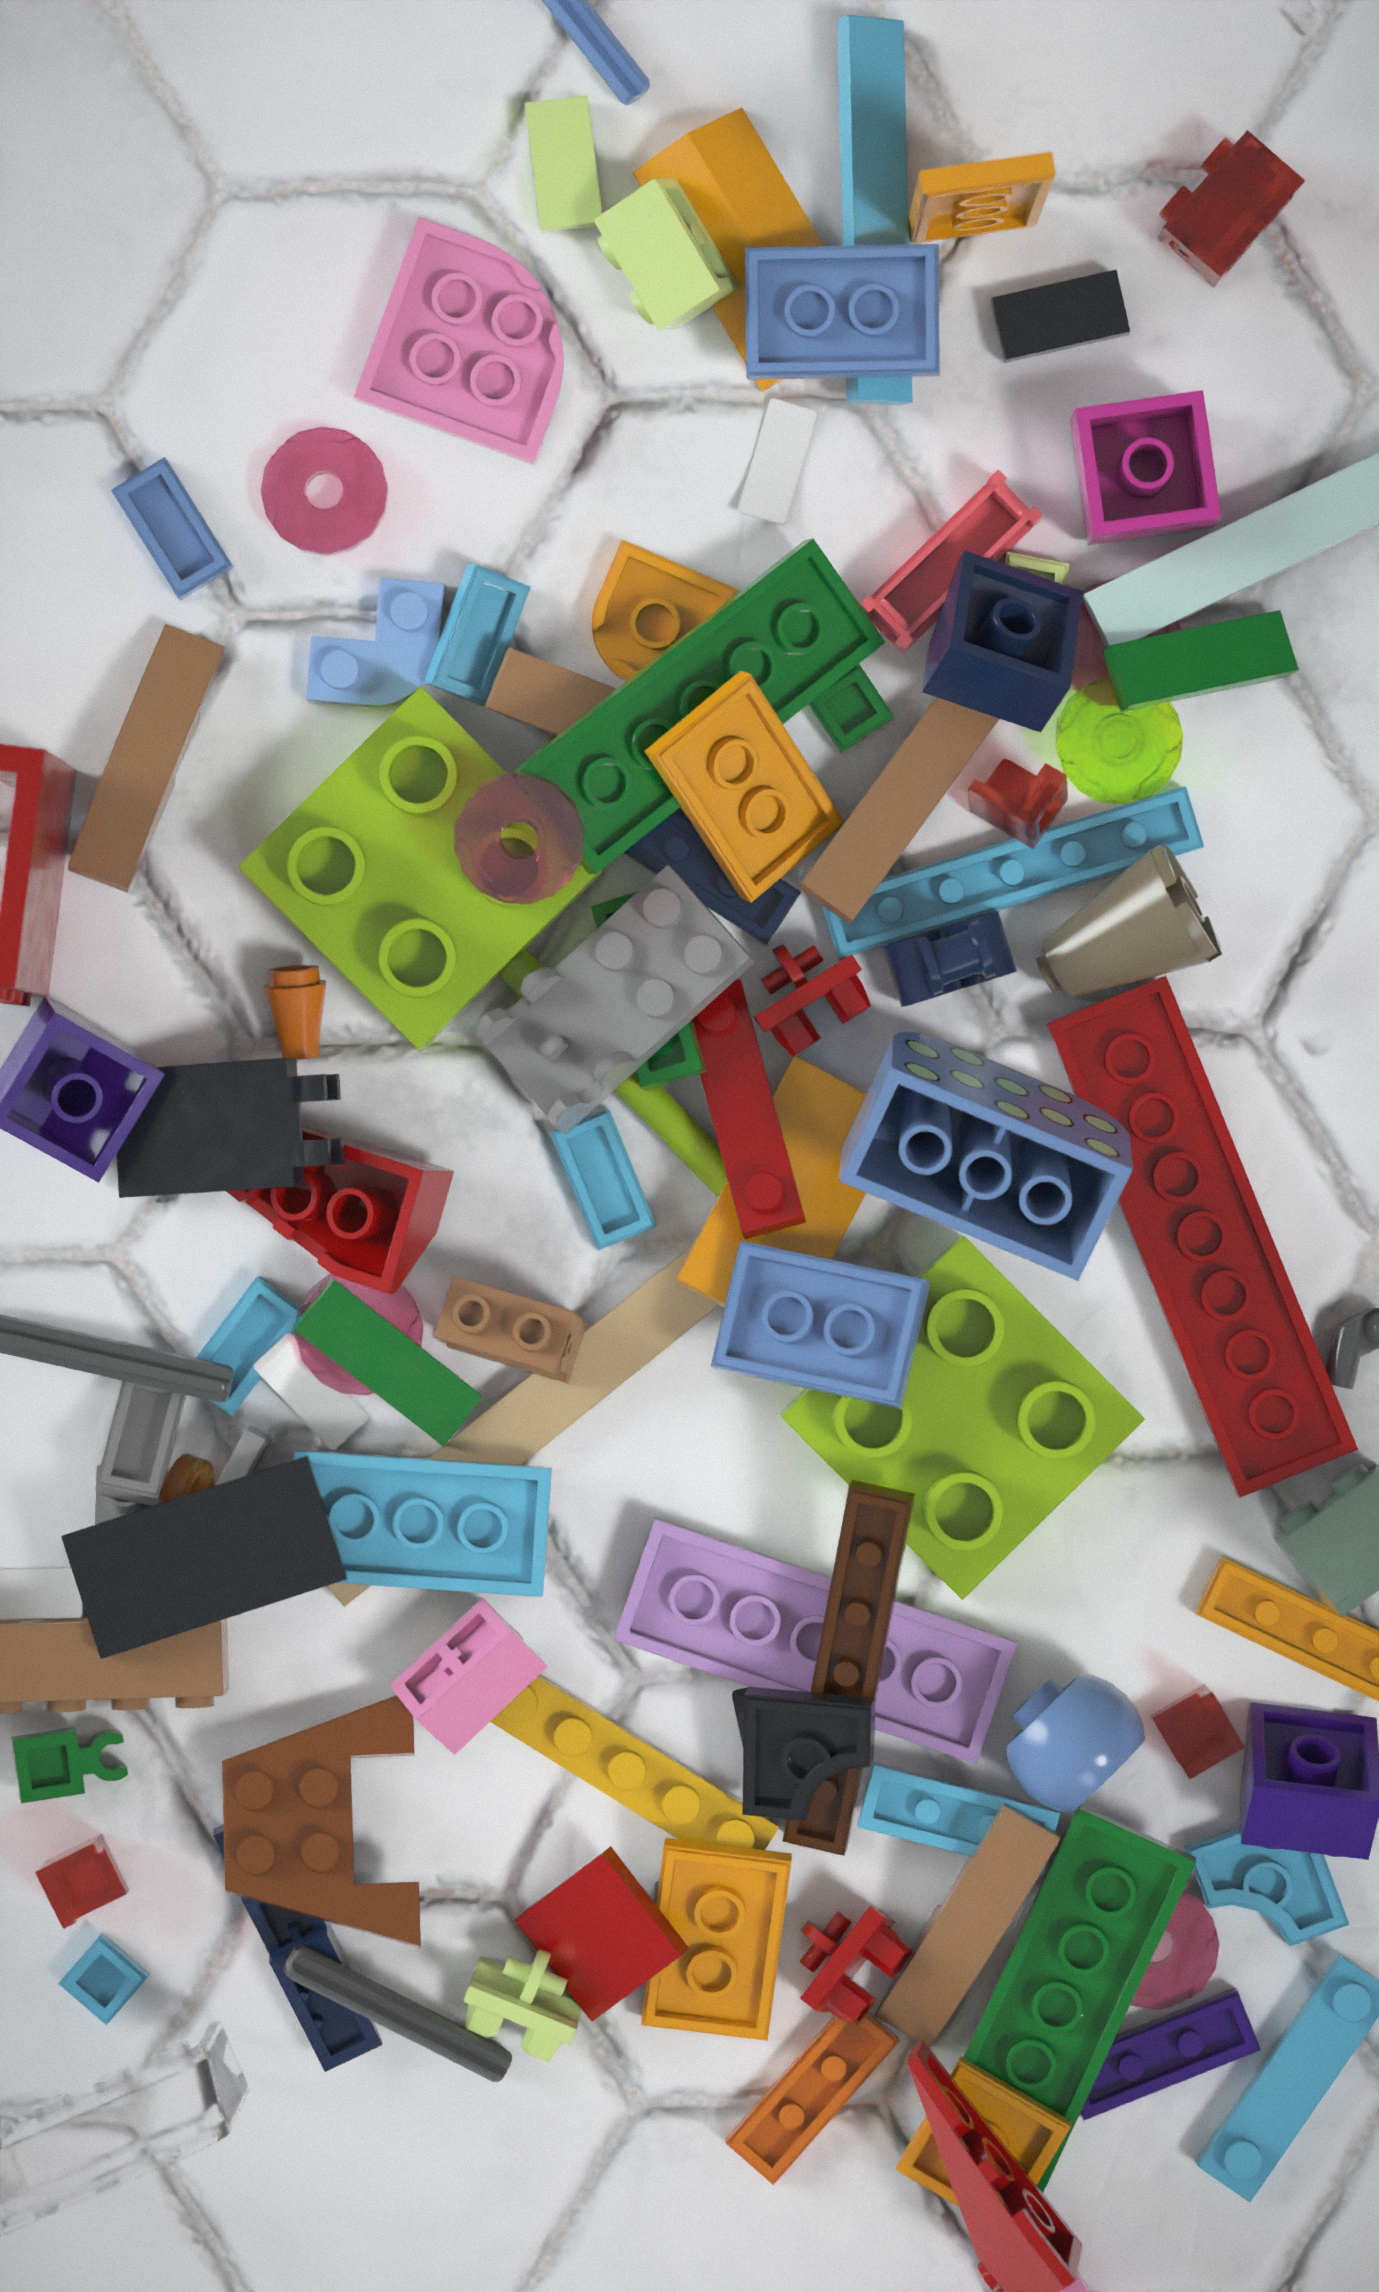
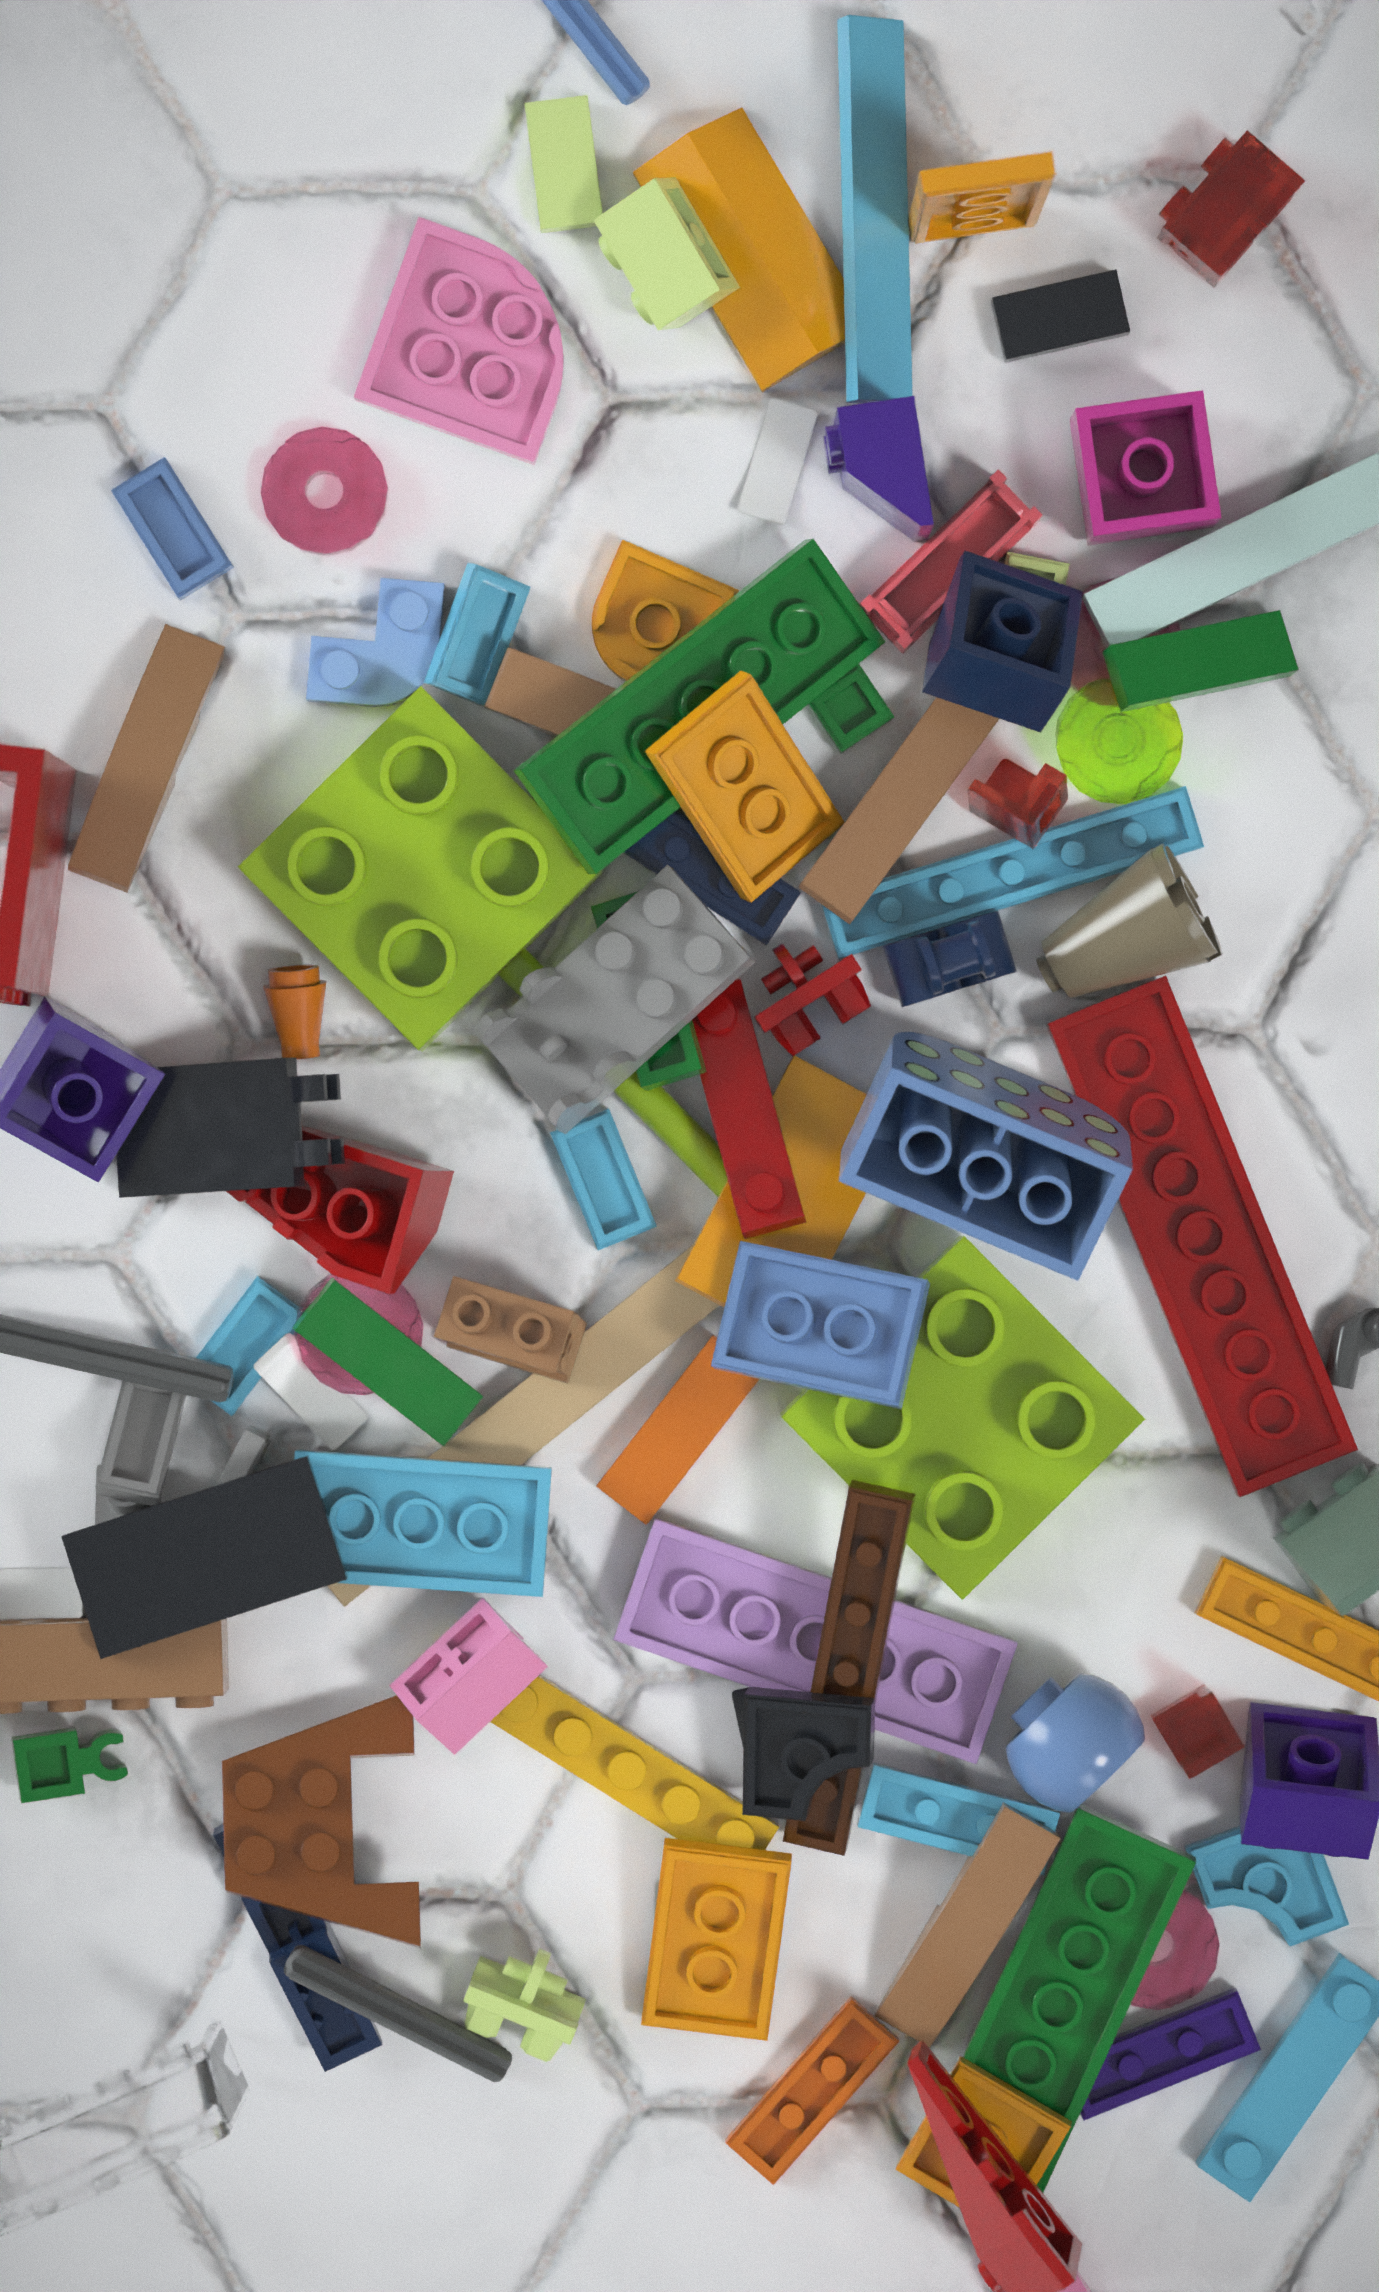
clear red panel [35,1833,129,1929] -> none
medium azure tile [58,1932,150,2025] -> none
clear orange tile [161,1453,215,1503] -> none
clear pink tile [454,773,585,904] -> none
red tile [514,1846,689,2022] -> none
medium blue tile [745,244,940,380] -> none
red hips [799,1906,913,2025] -> none
none -> orange tile [596,1334,759,1525]
none -> dark purple slope [823,396,934,542]

